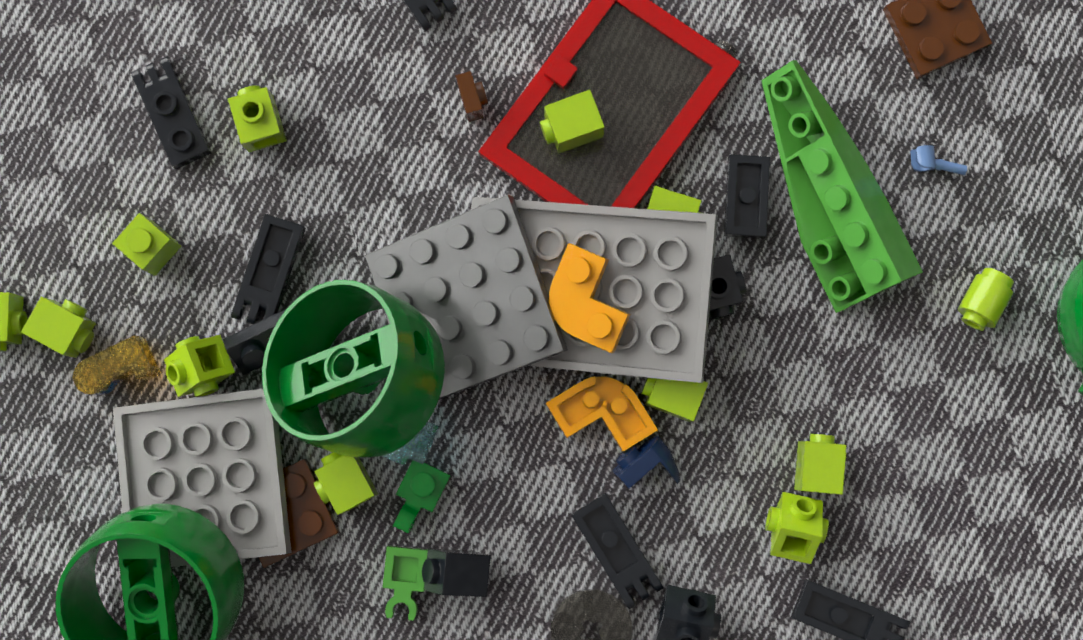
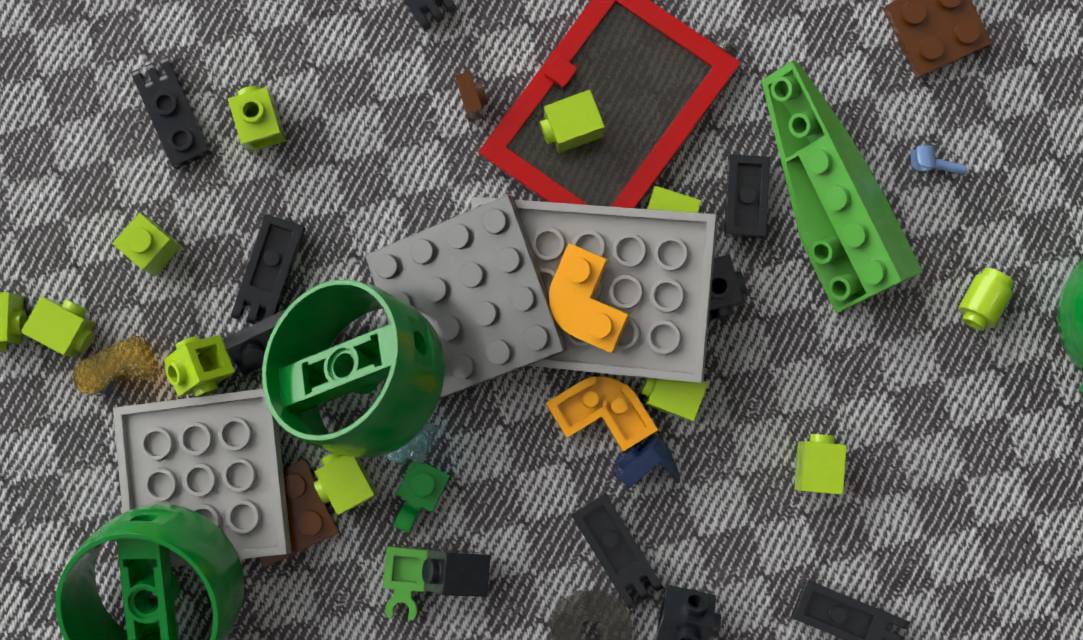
lime brick [765,492,829,564] -> none

